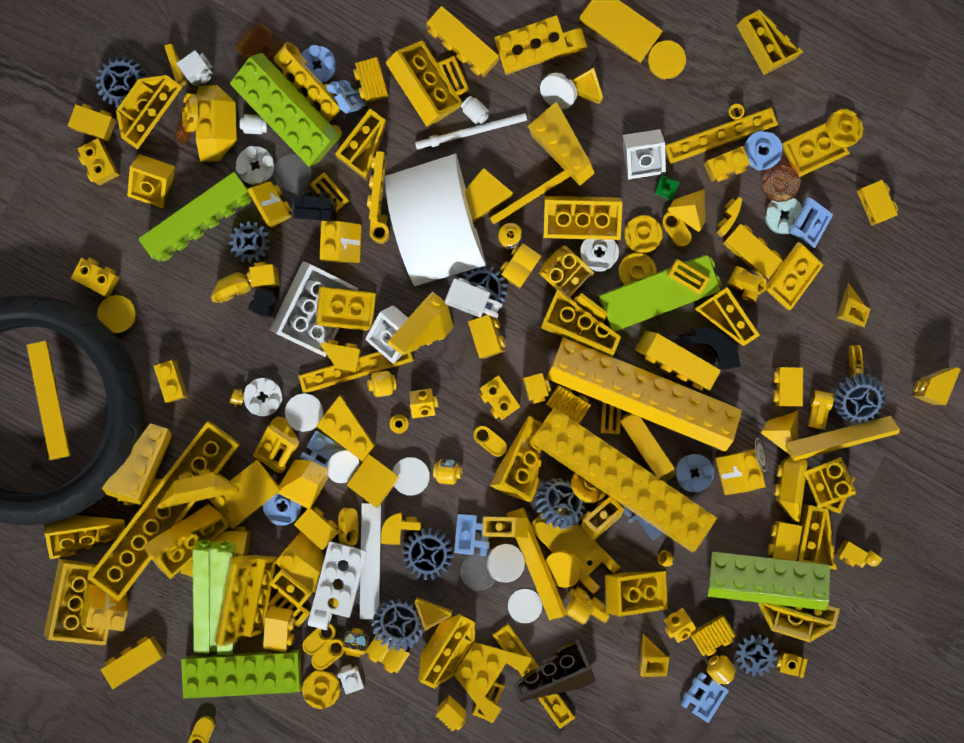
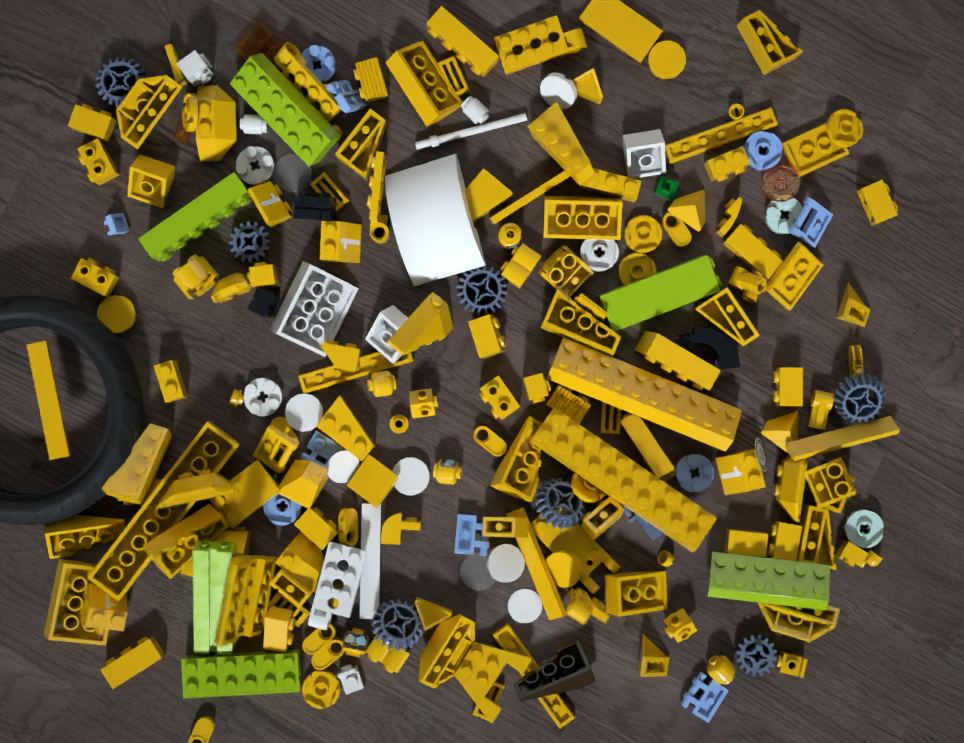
yellow tile [315,287,376,331] -> none
sand blue gear [402,528,454,580] -> none
yellow brick [436,695,466,731] -> none
white brick [445,278,502,318] -> none
yellow tile [667,259,710,295] -> none
yellow brick [690,614,736,656] -> none
yellow slope [913,367,961,405] -> none
none -> light blue tile [104,213,130,235]
none -> yellow brick [172,254,219,299]
none -> yellow brick [579,168,642,202]
none -> yellow brick [724,529,768,557]
none -> light aqua plate [843,509,884,548]

